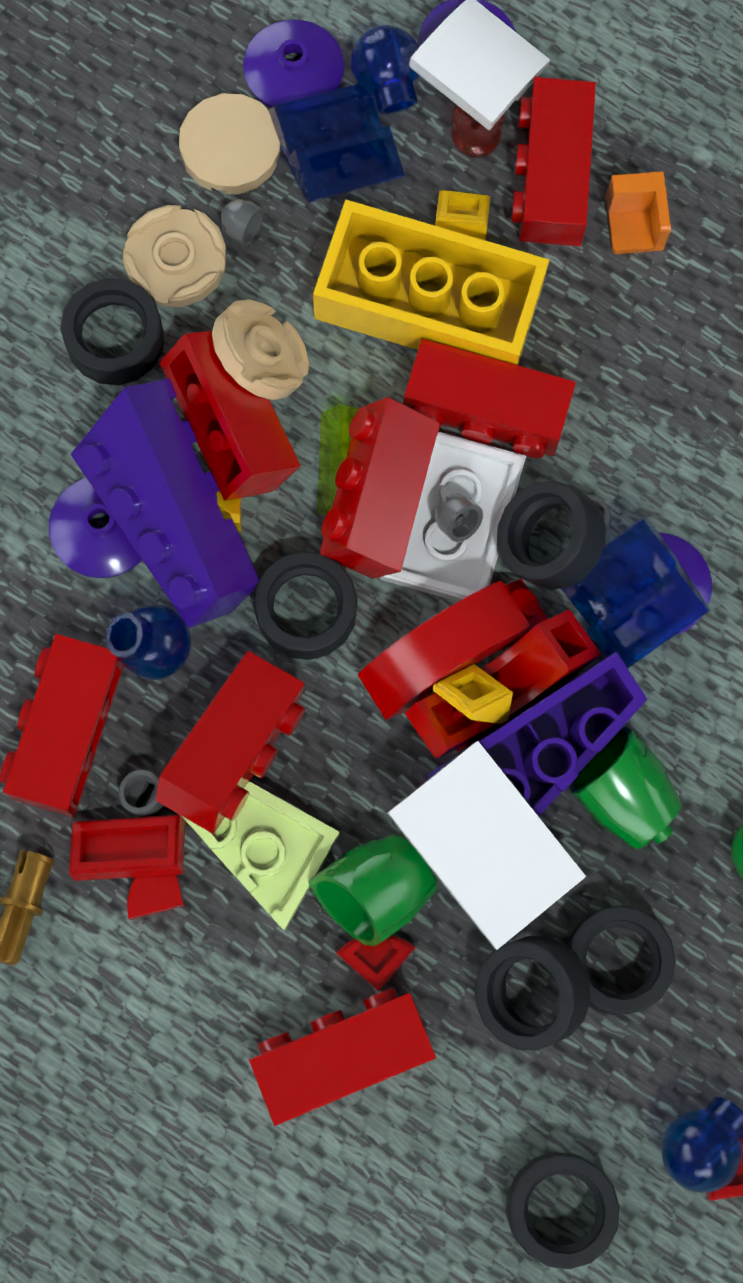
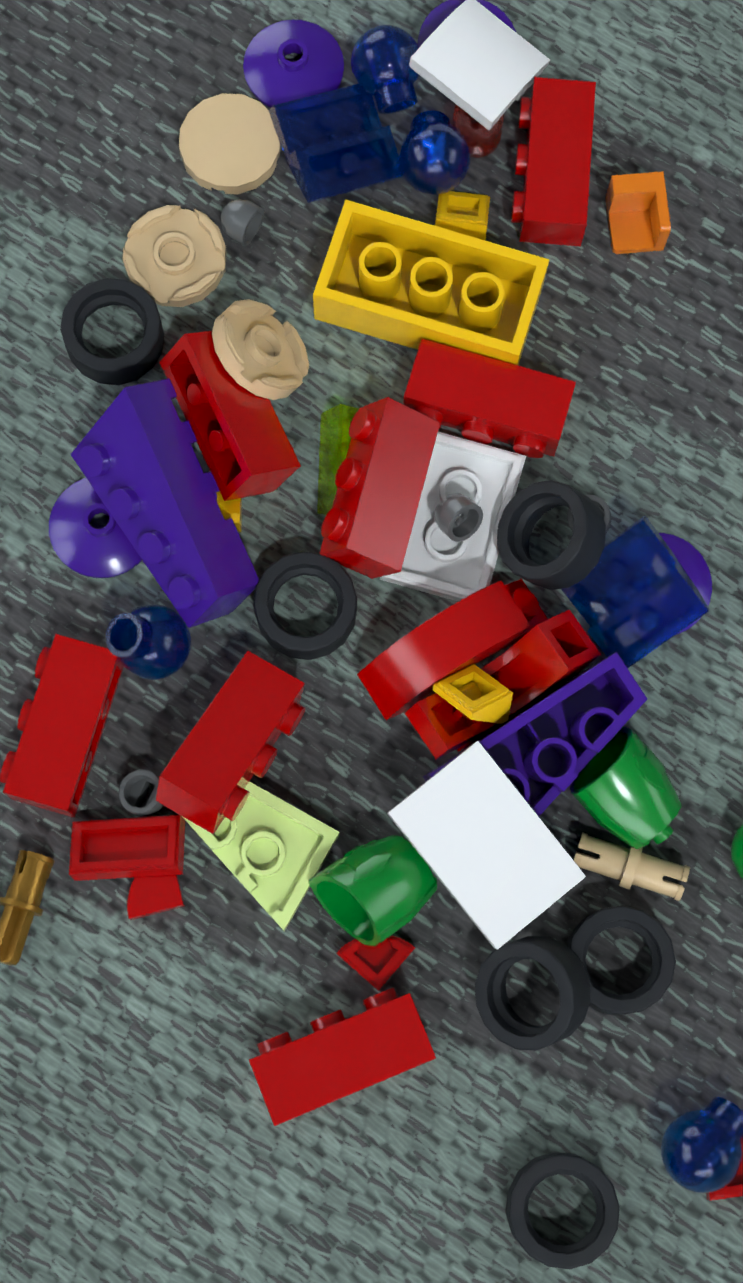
none -> clear blue piece [399,110,471,195]
none -> tan pin [574,832,690,901]

